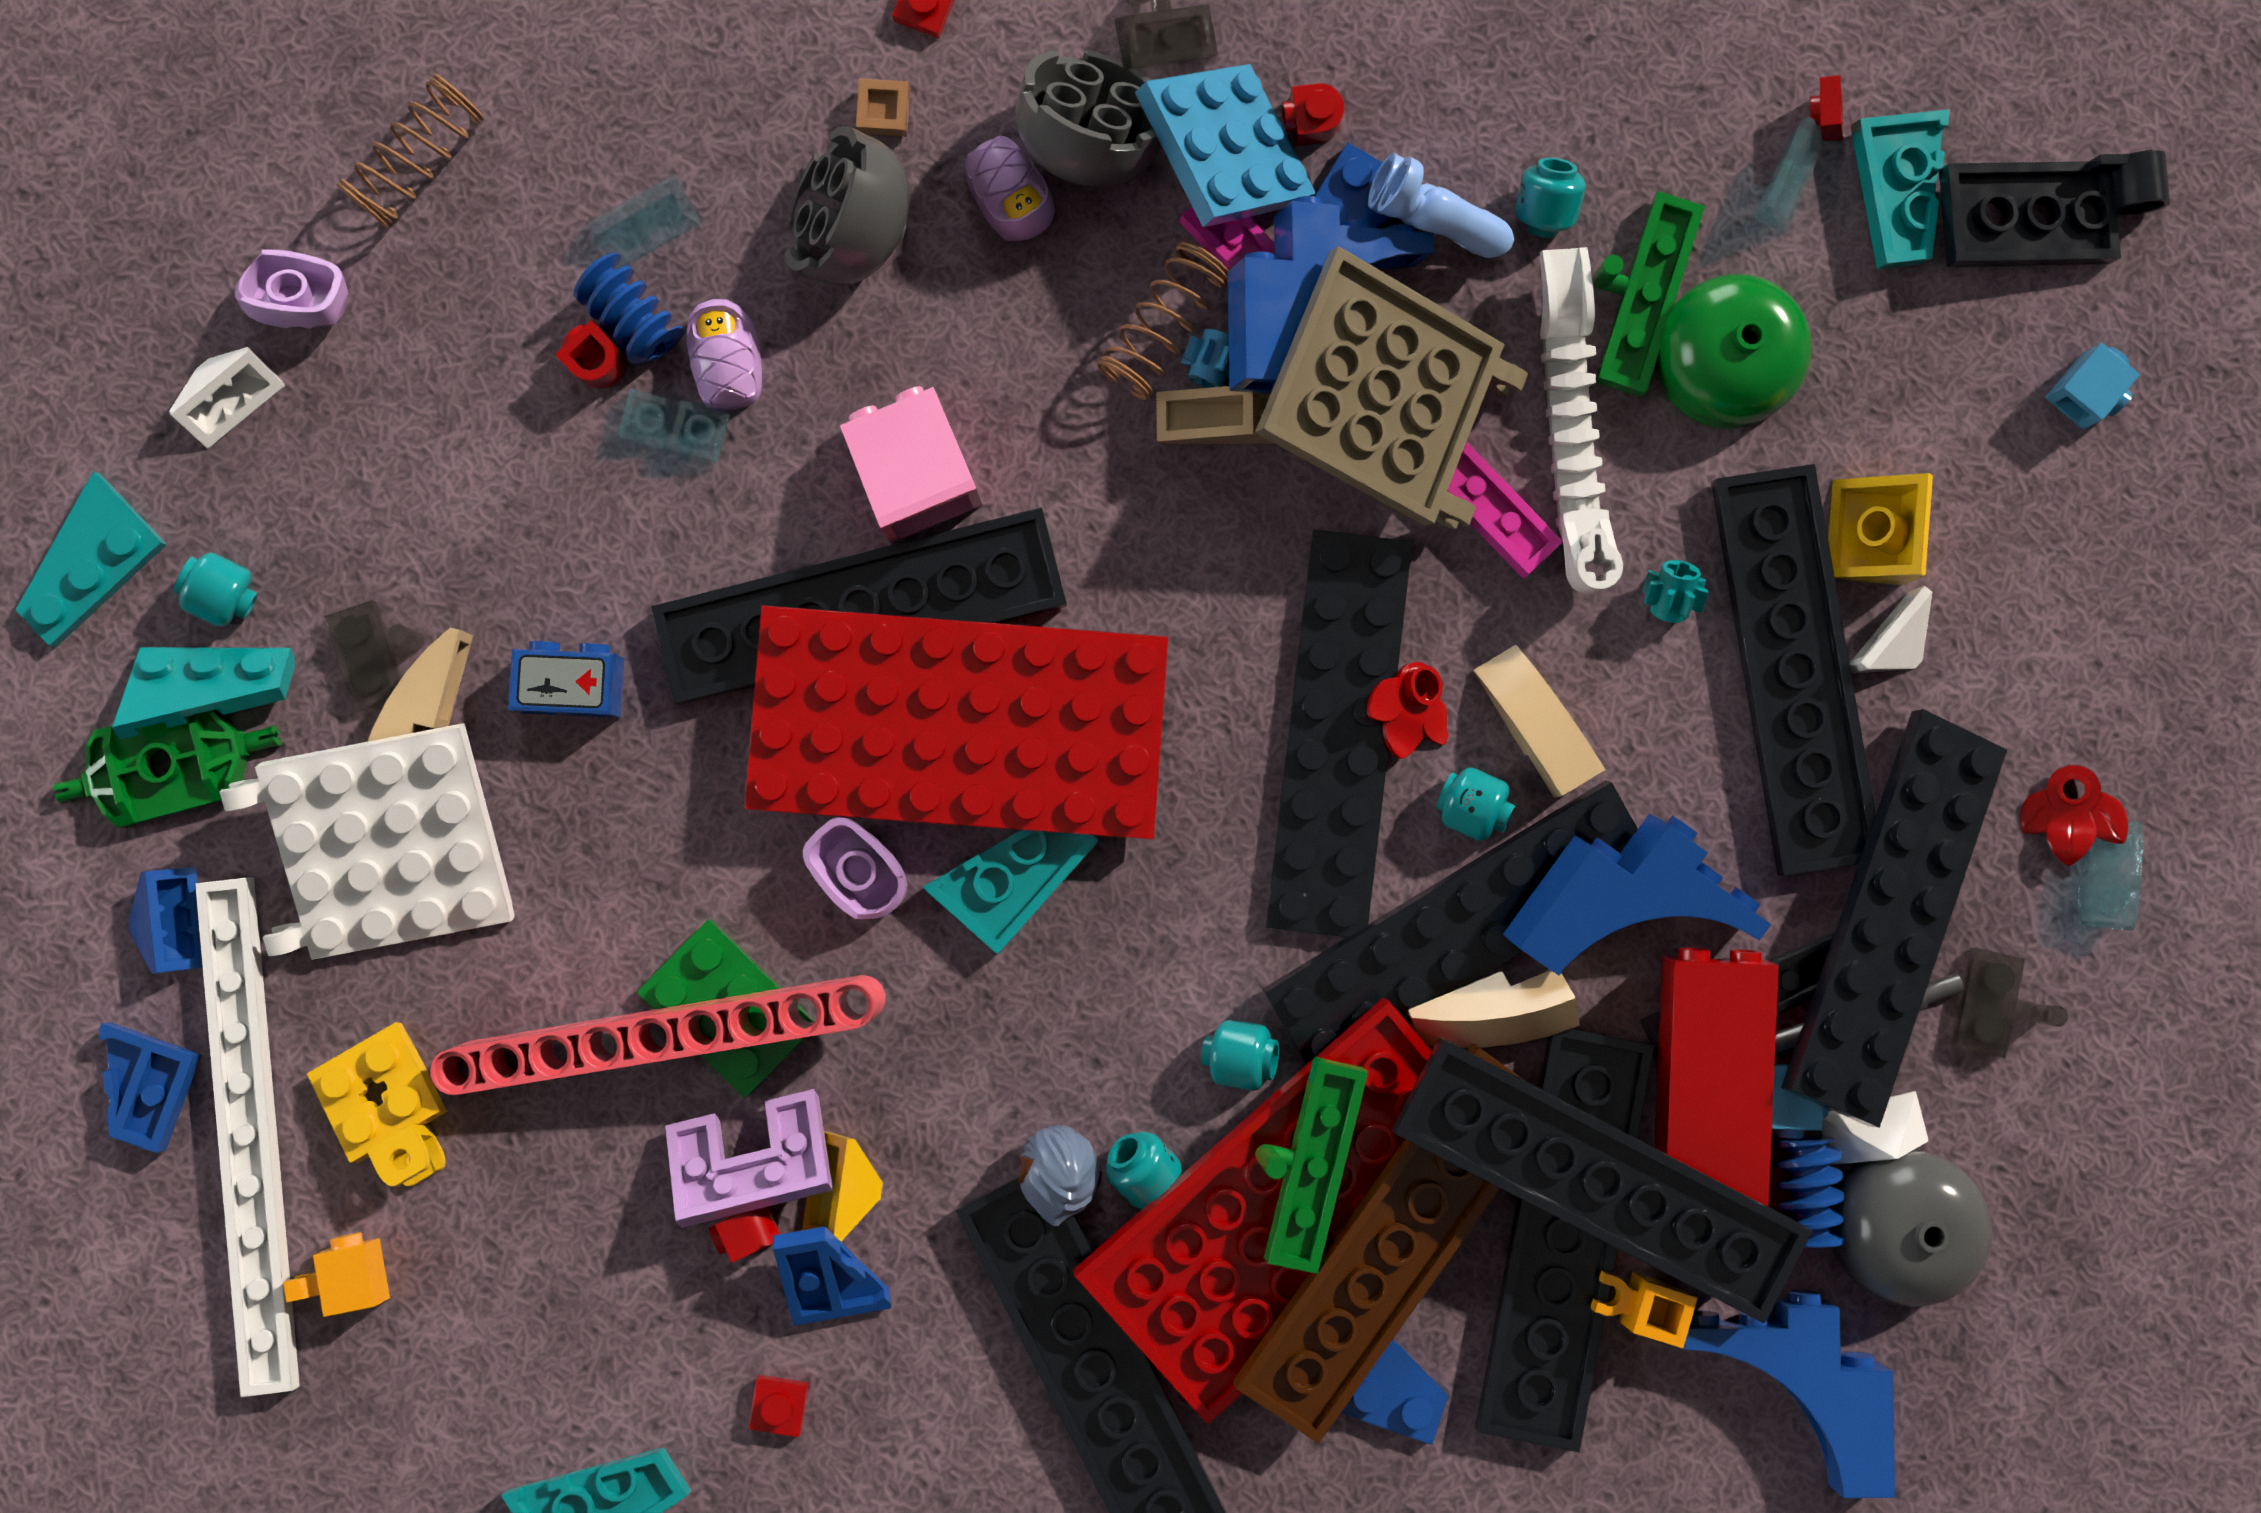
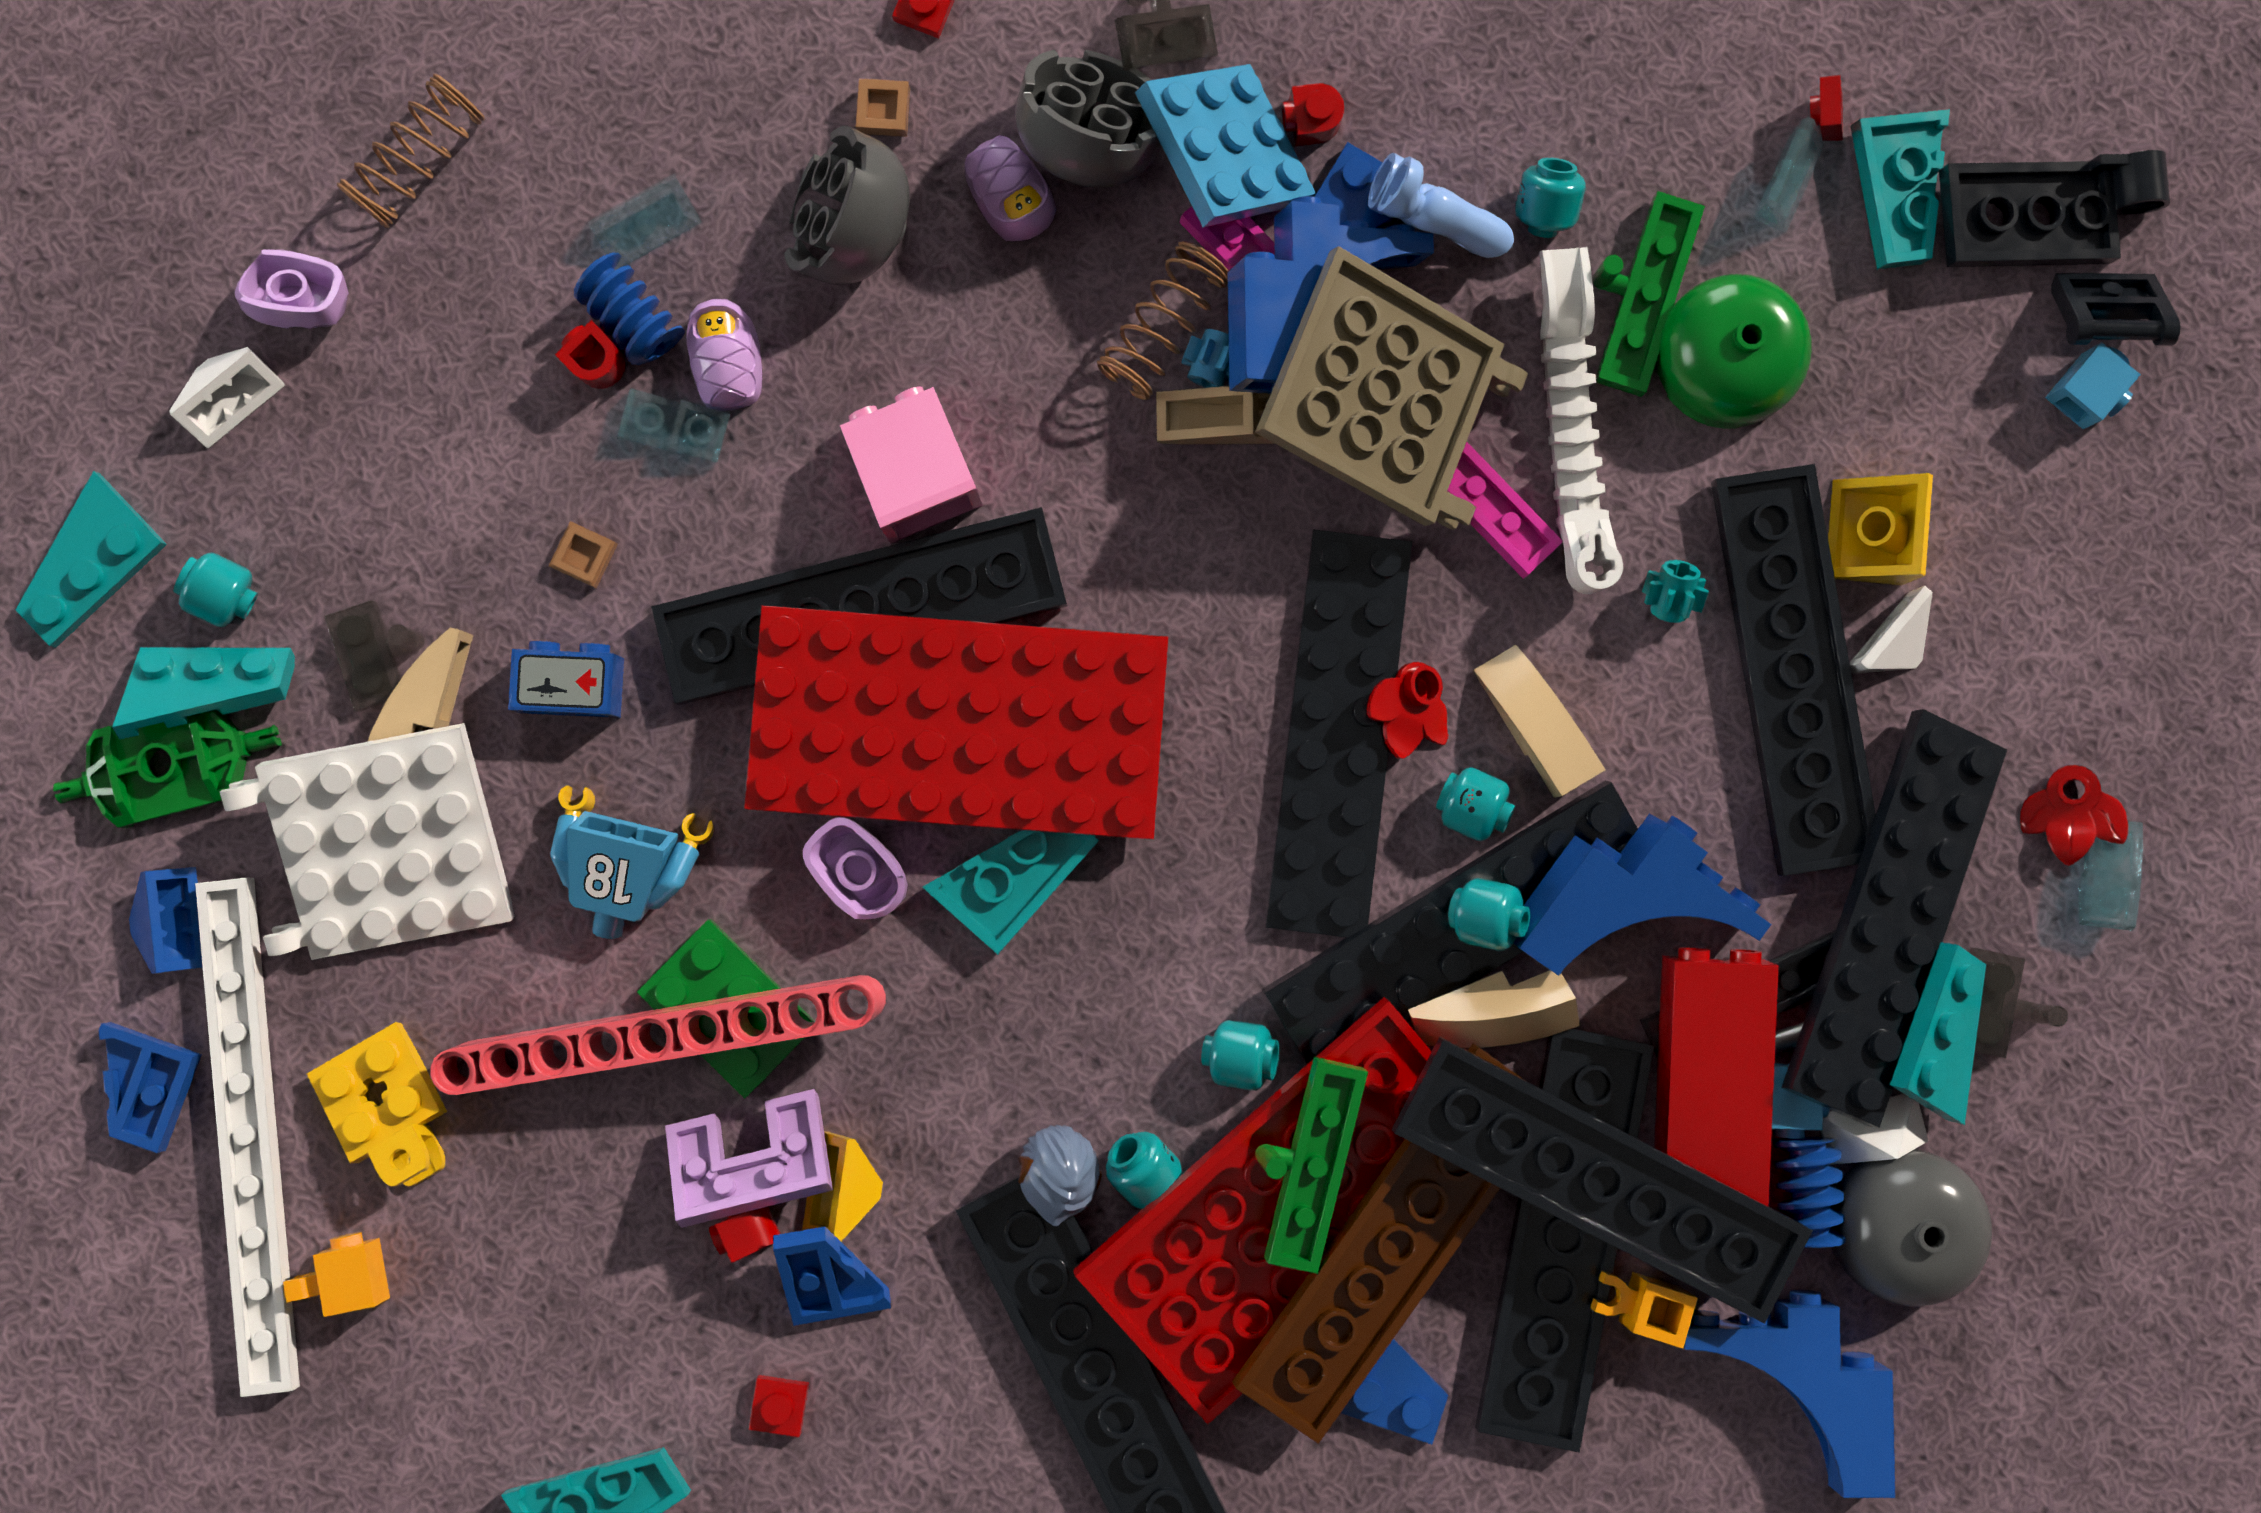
none -> medium nougat tile [549,521,618,589]
none -> dark azure torso [550,785,714,939]
none -> teal head [1448,878,1530,951]
none -> teal wing [1890,942,1986,1125]
none -> black plate [2051,273,2181,346]

